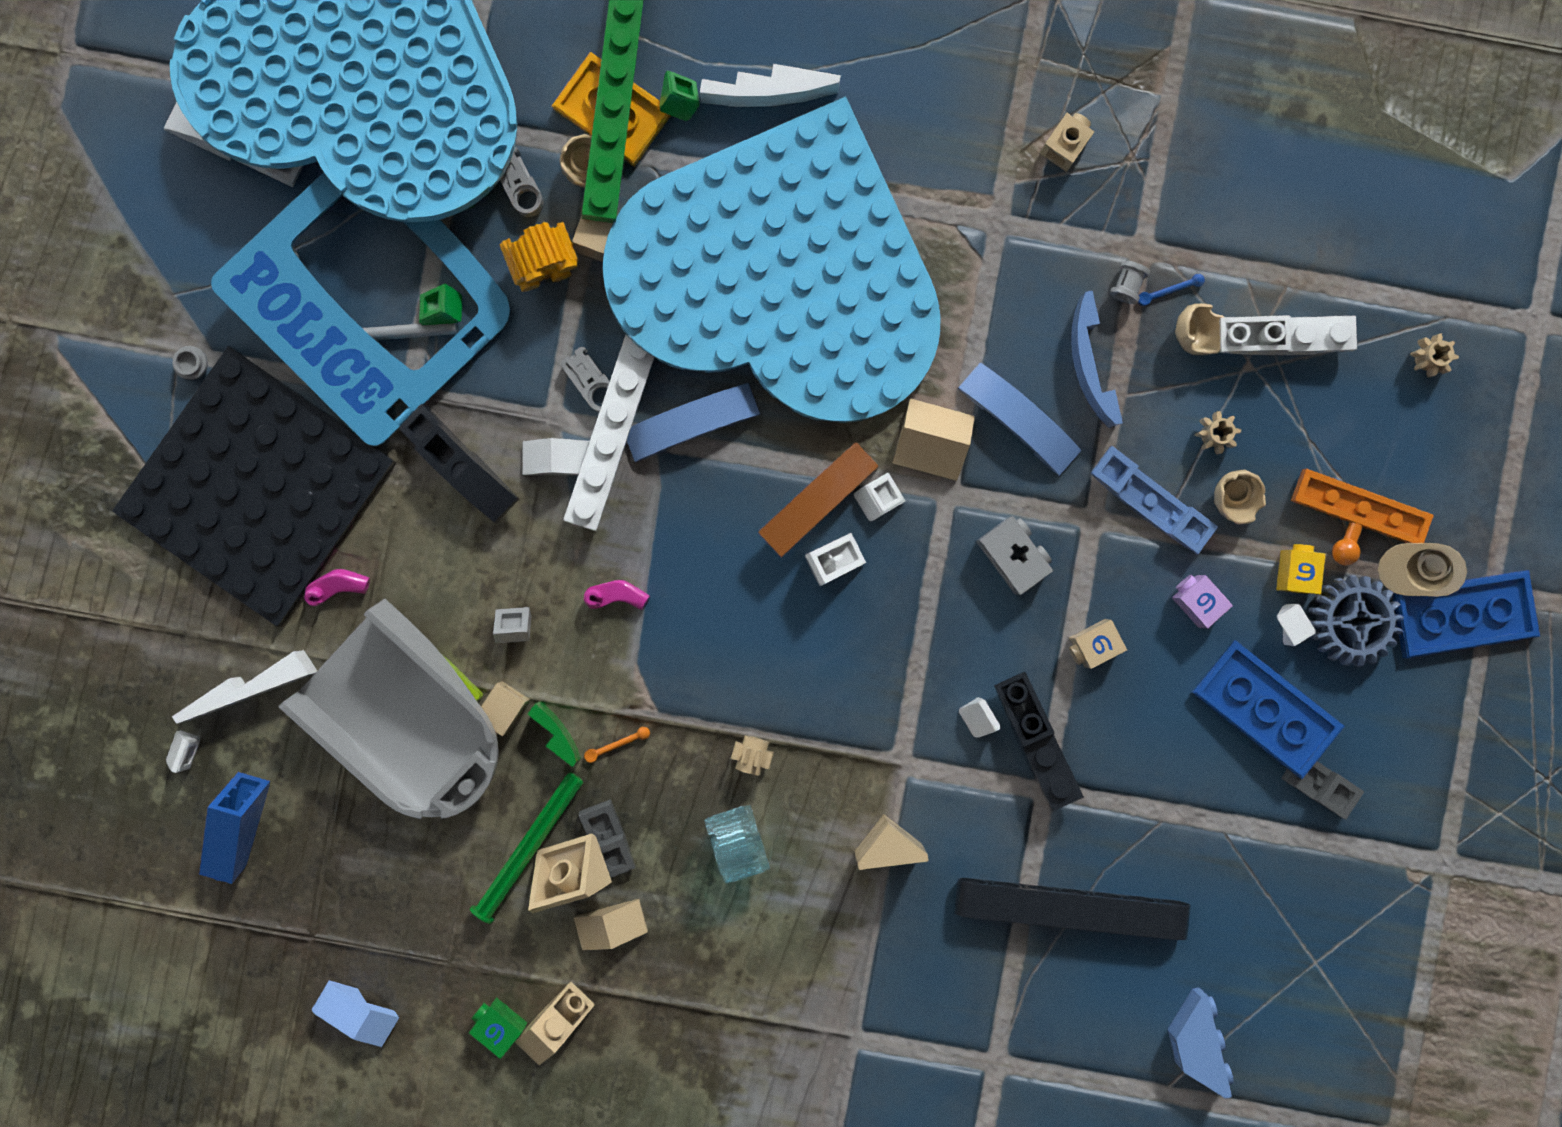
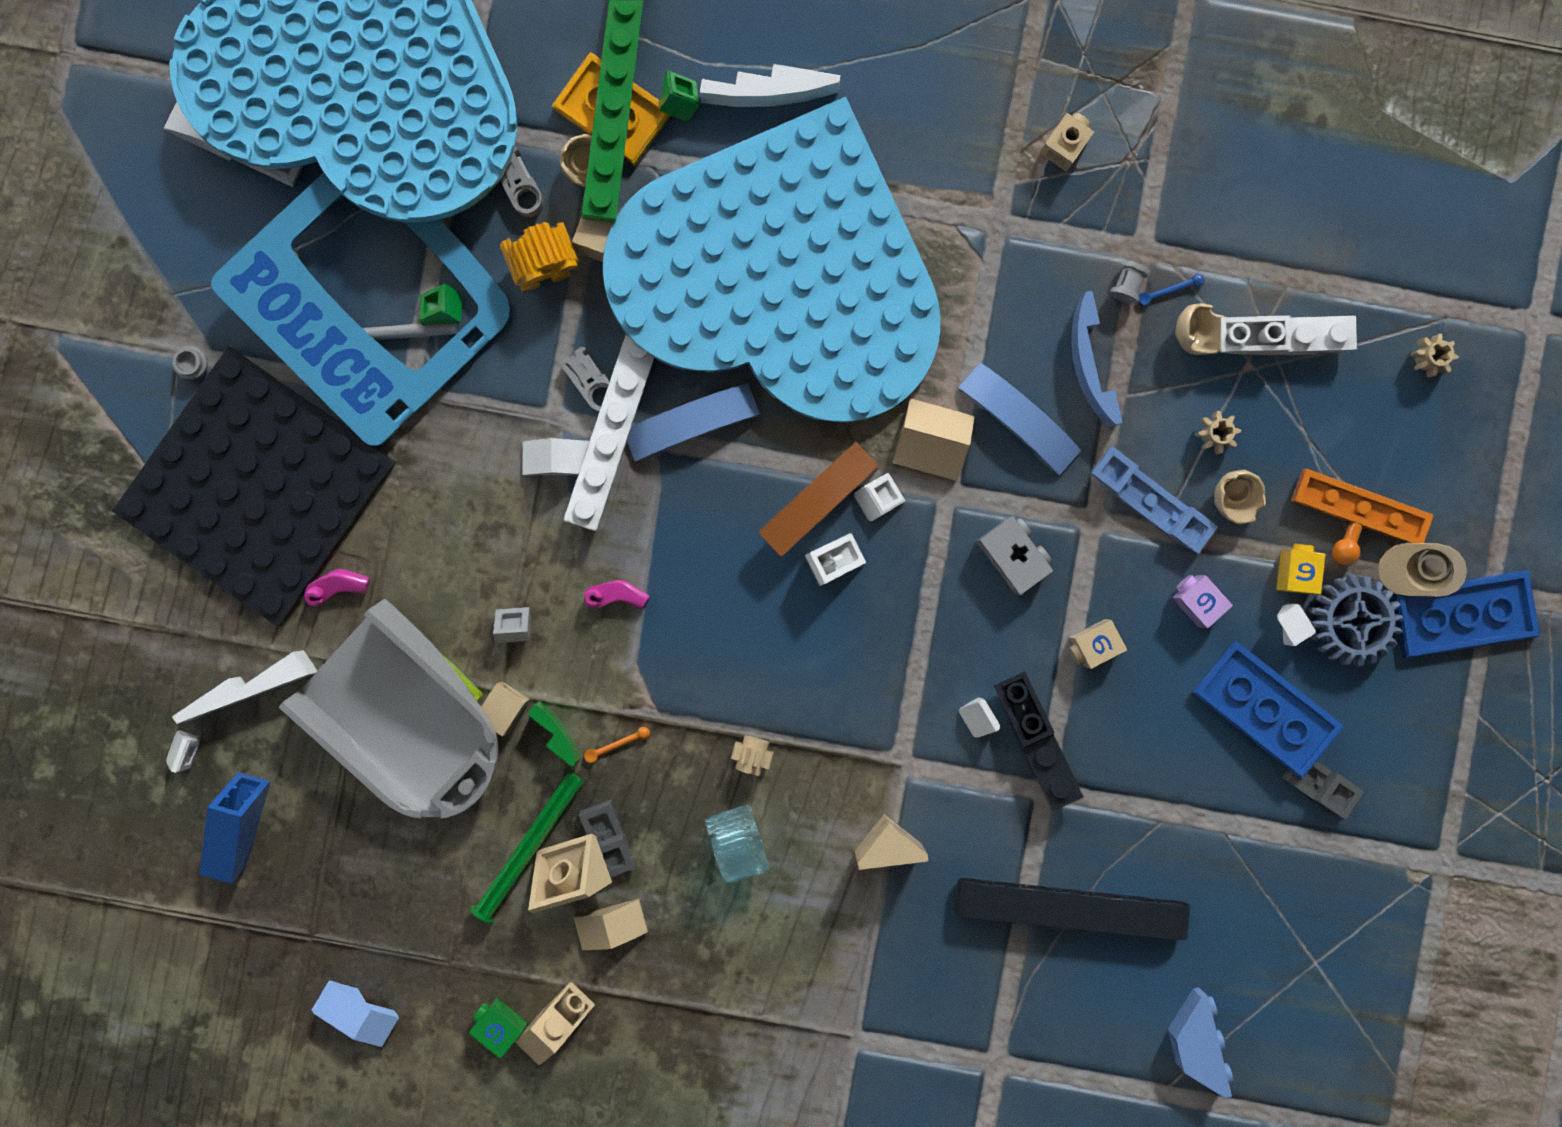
black slope [399,404,519,523] -> none

